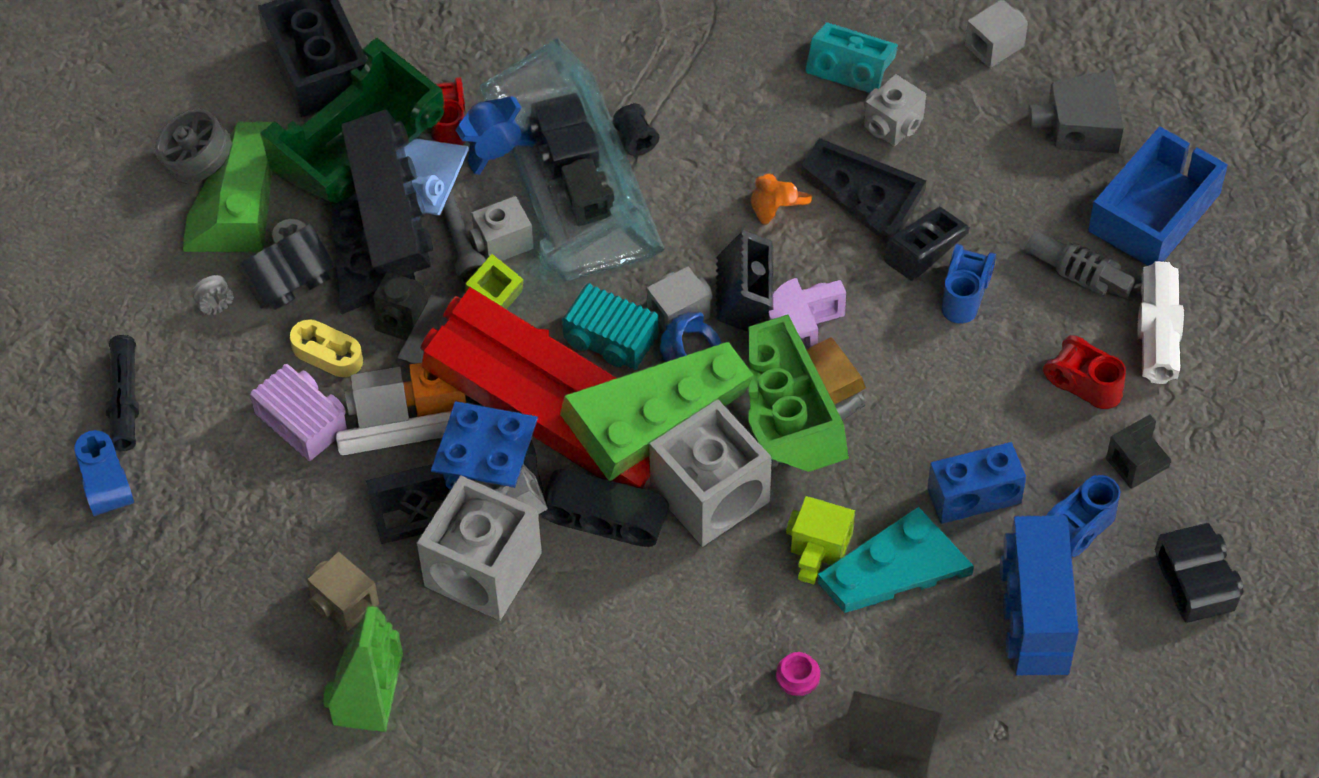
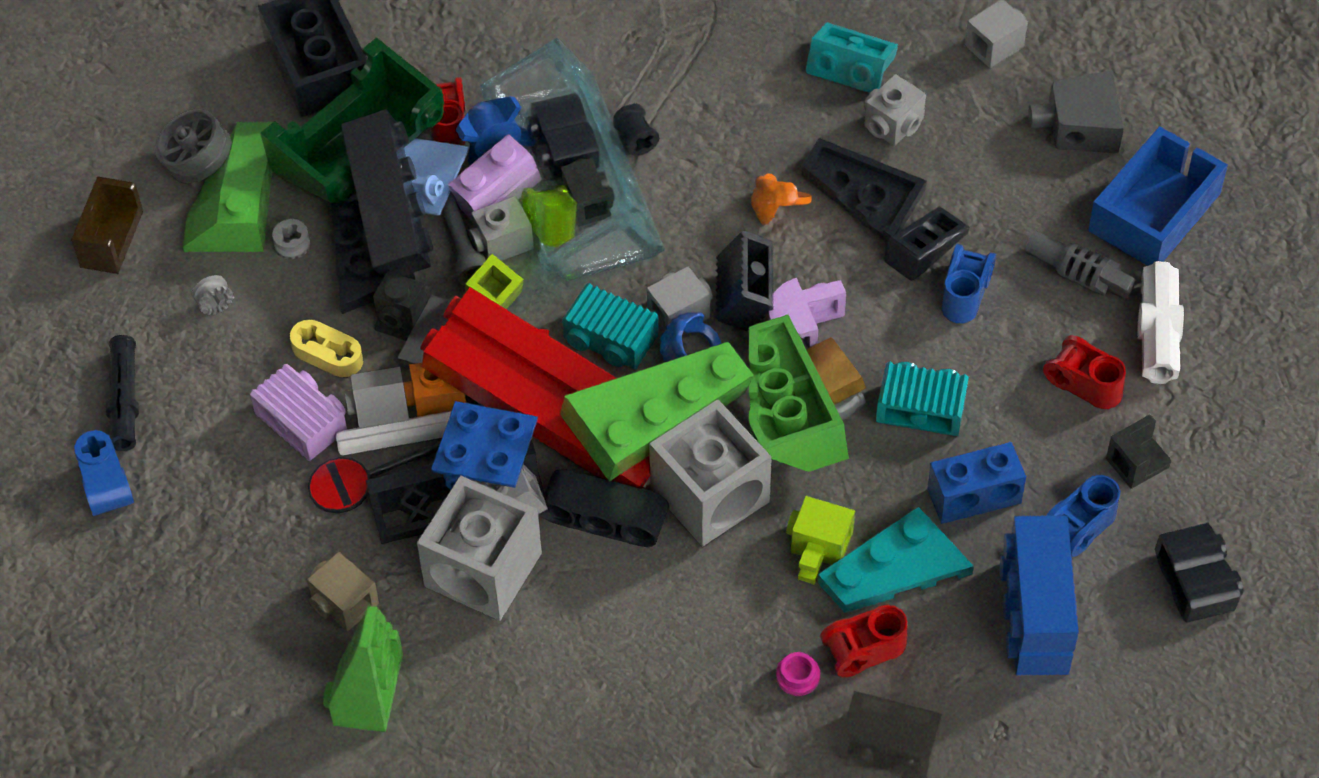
black brick [237,224,335,310] -> none
none -> dark brown panel [71,176,143,274]
none -> piece [308,442,441,514]
none -> lavender brick [448,135,542,220]
none -> clear neon green piece [521,185,577,247]
none -> red piece [820,605,908,677]
none -> teal brick [876,361,969,436]

